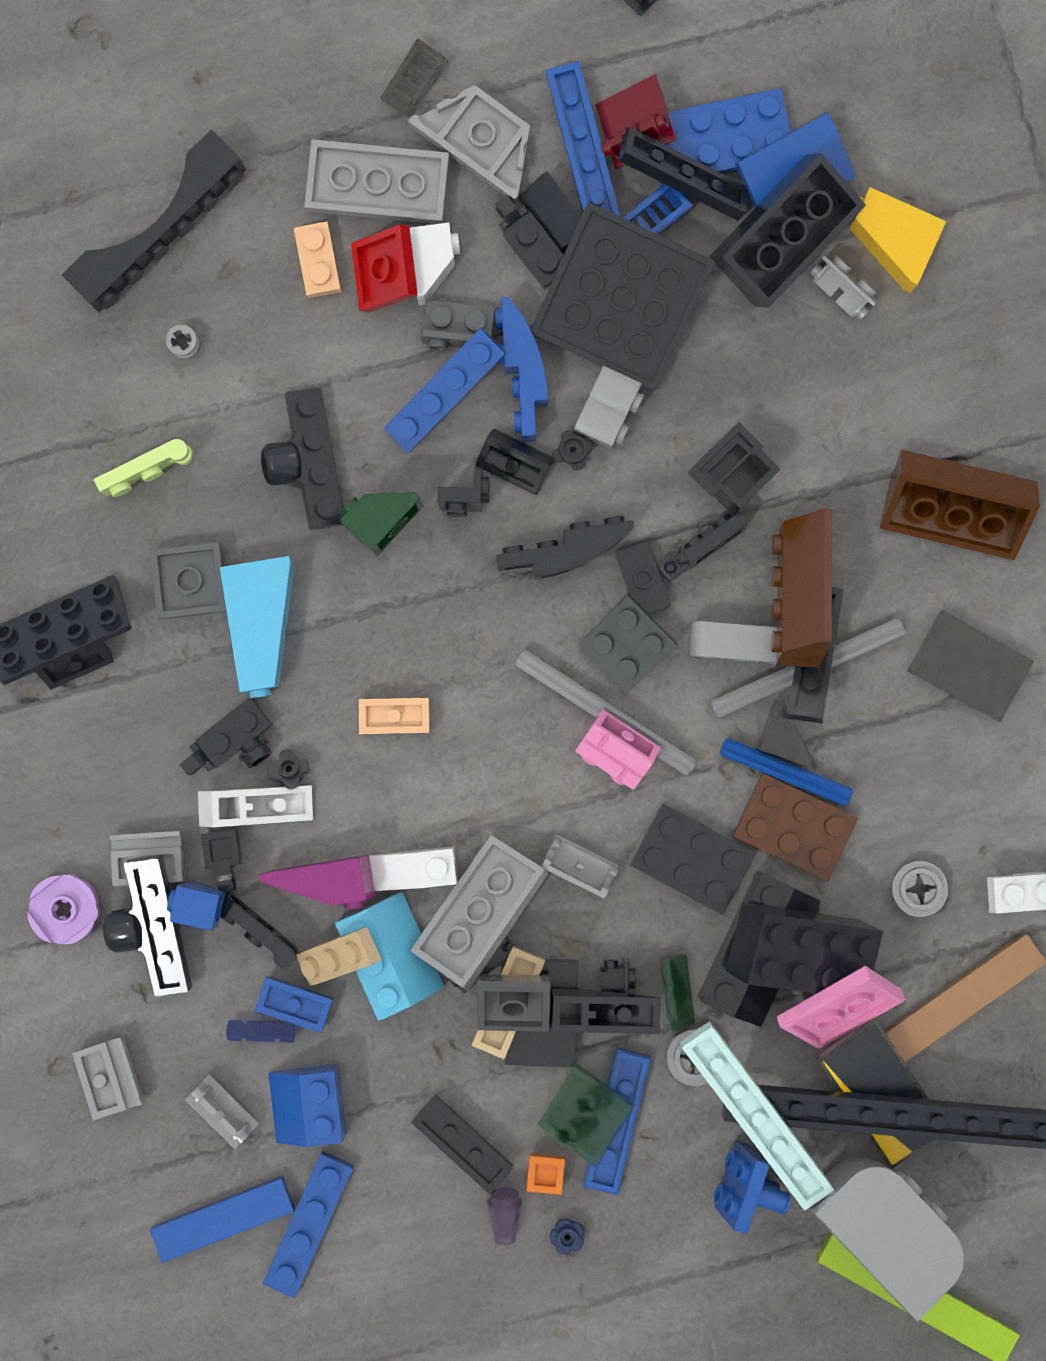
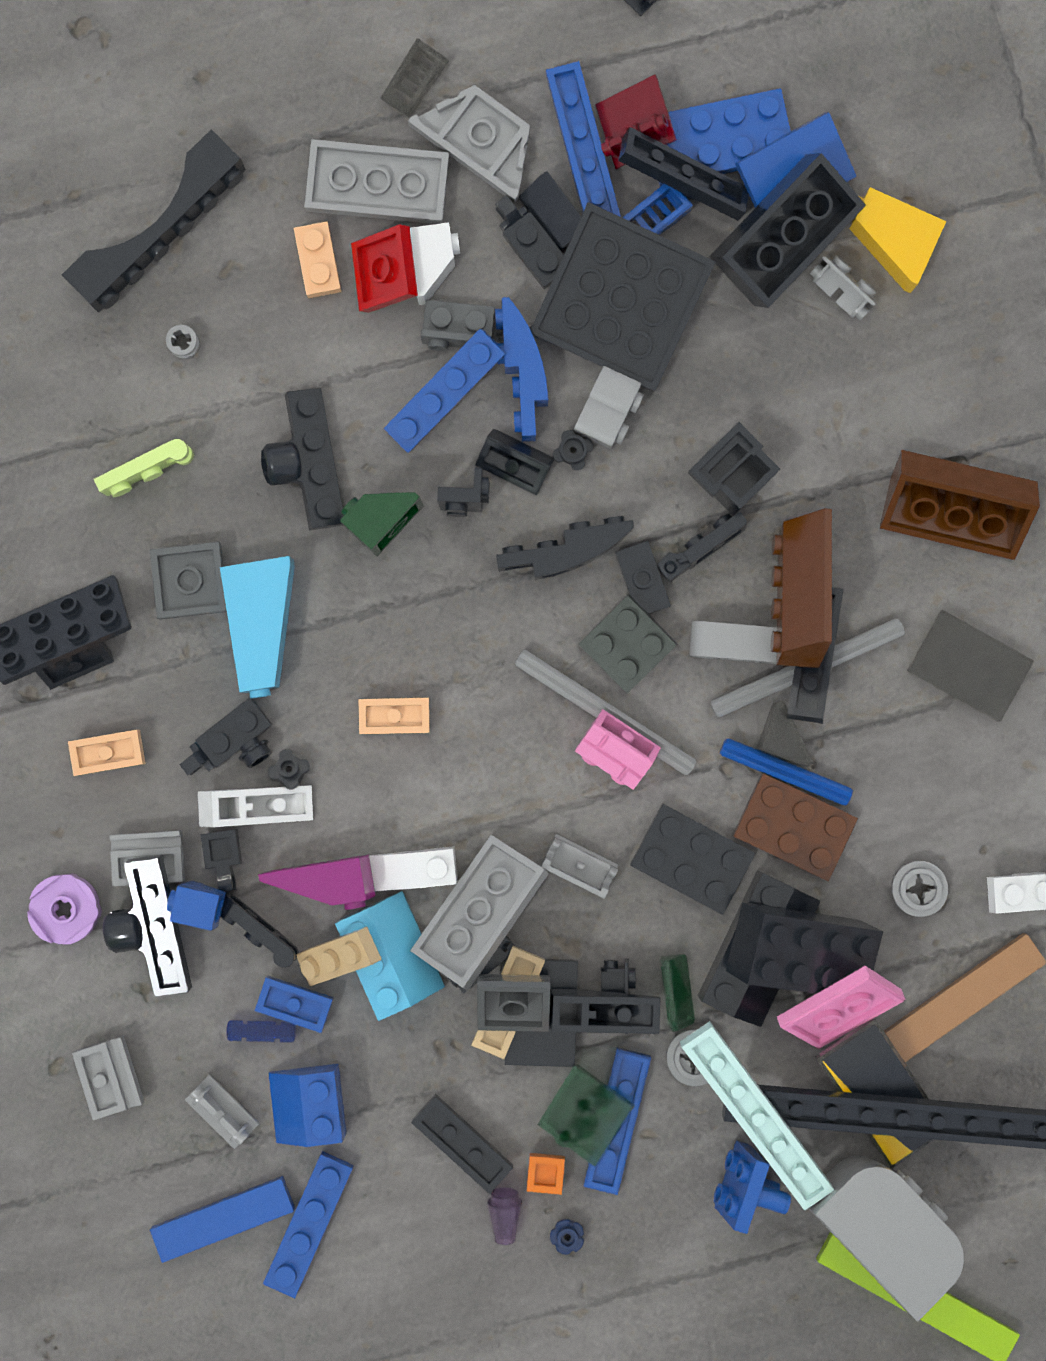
none -> light nougat plate [68,730,146,776]

